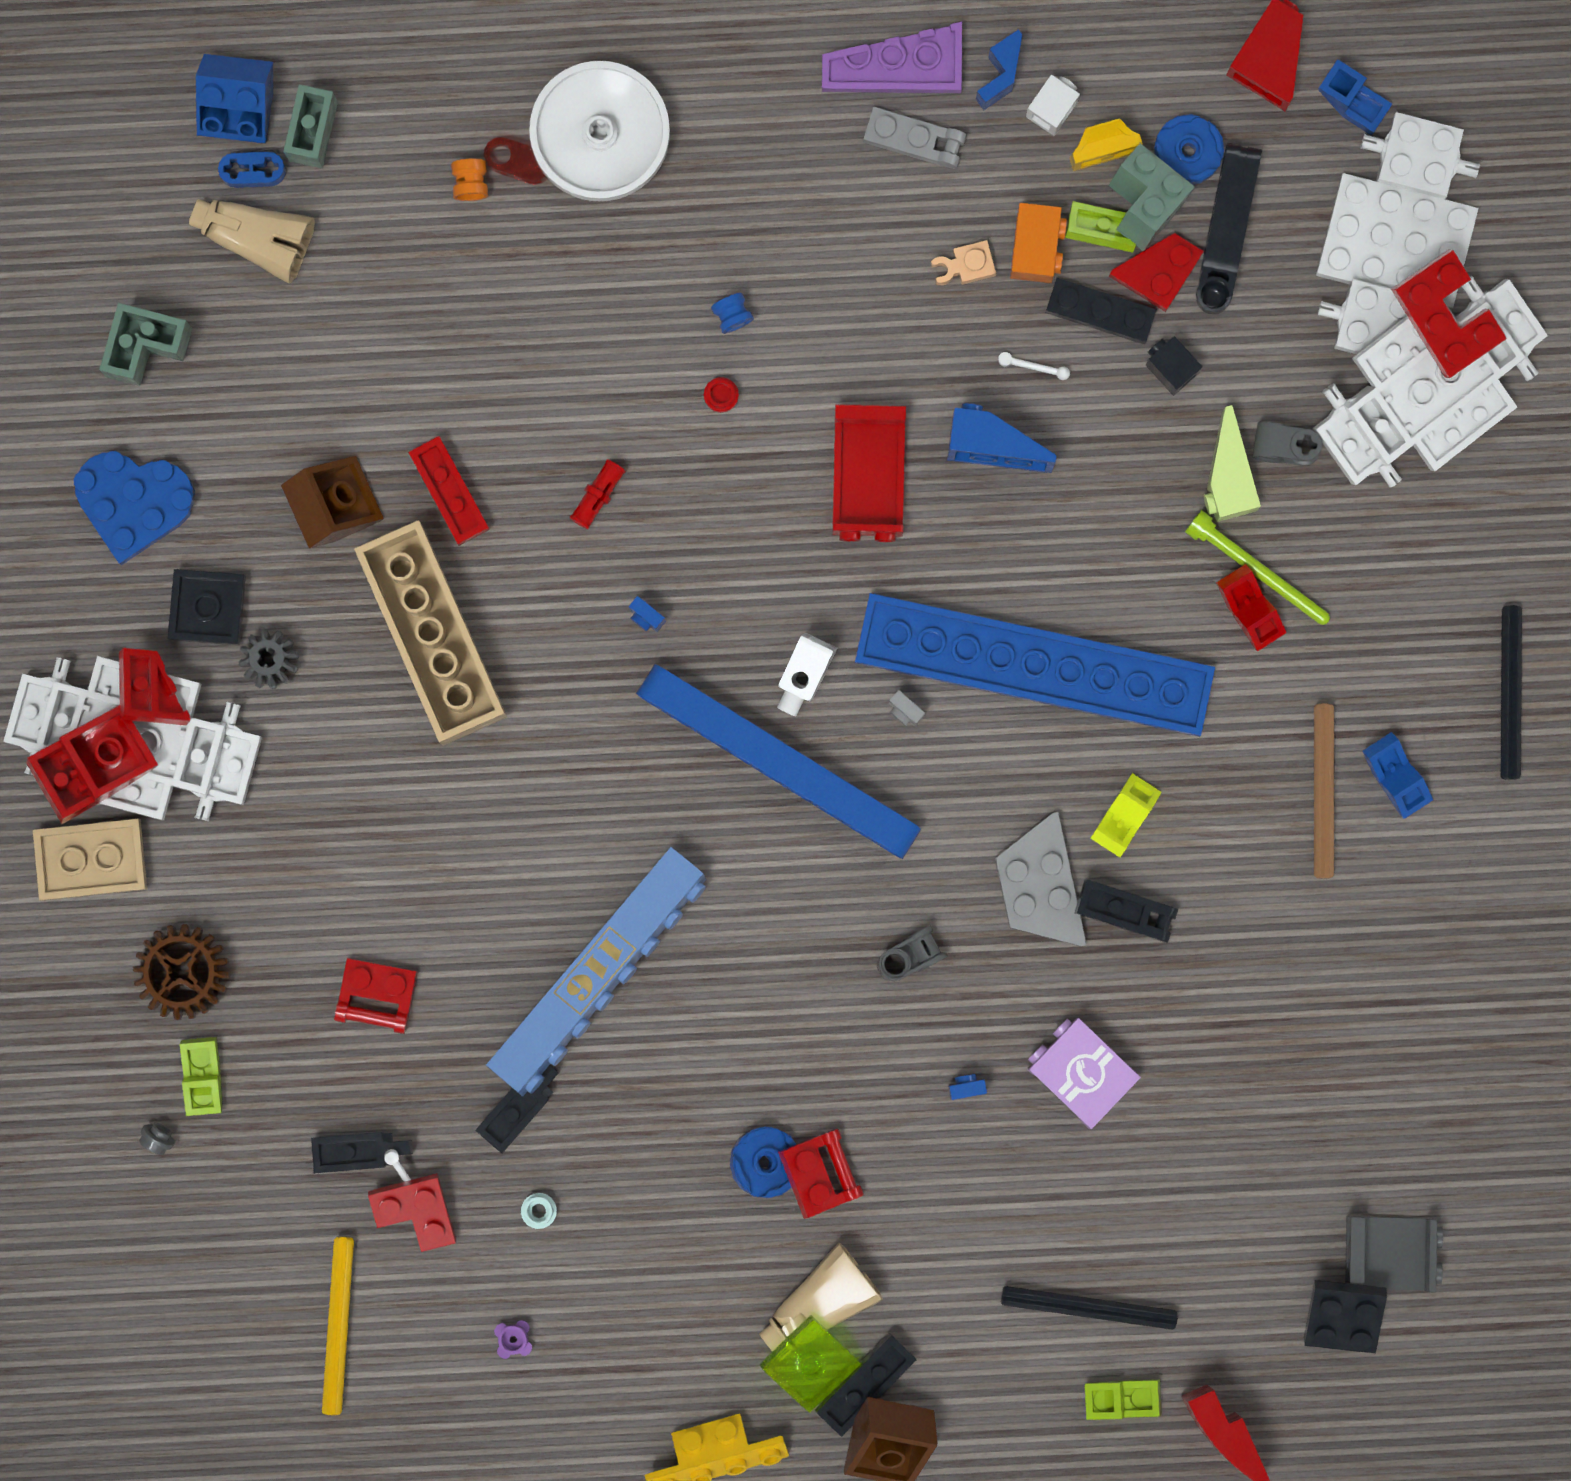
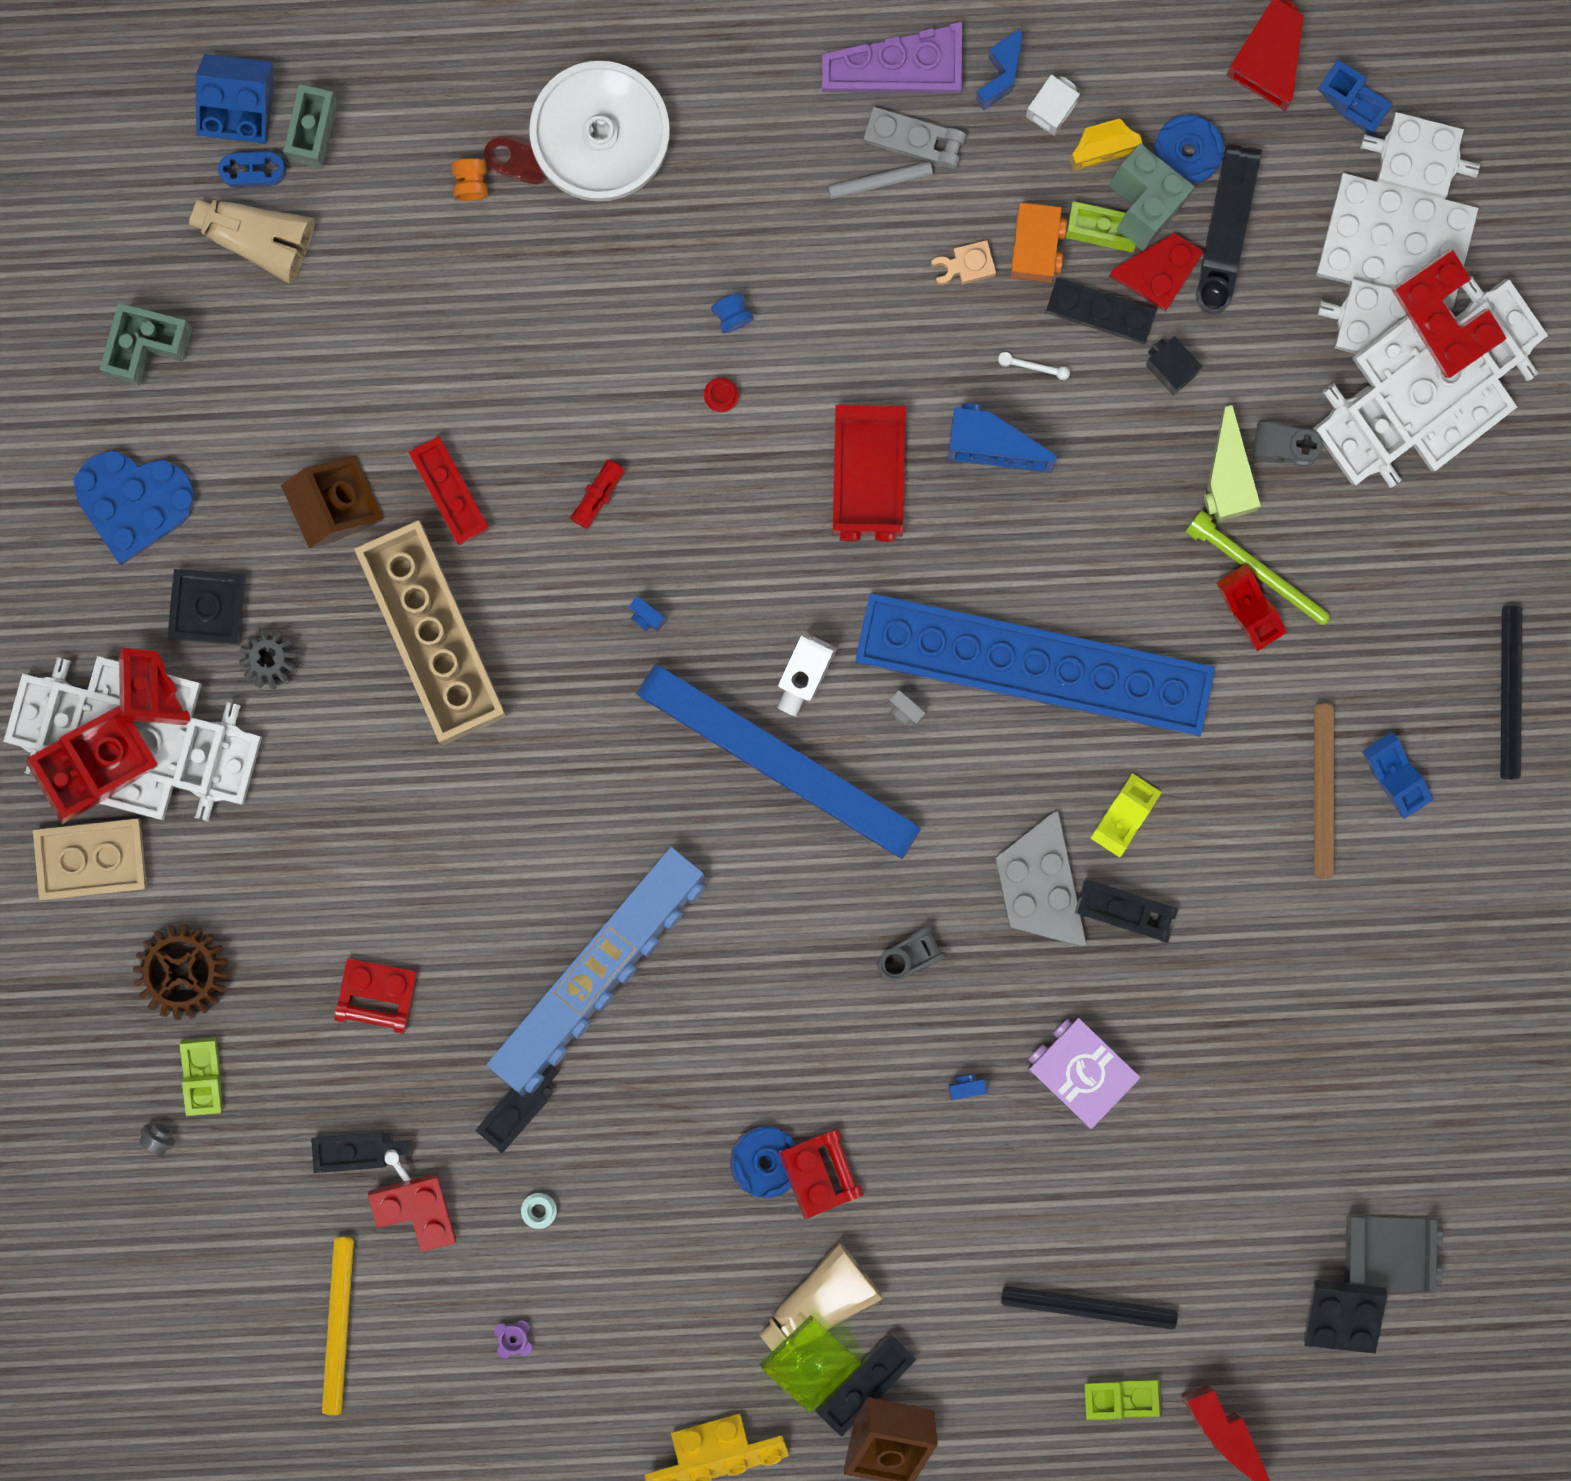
none -> light grey bar [828,161,933,199]

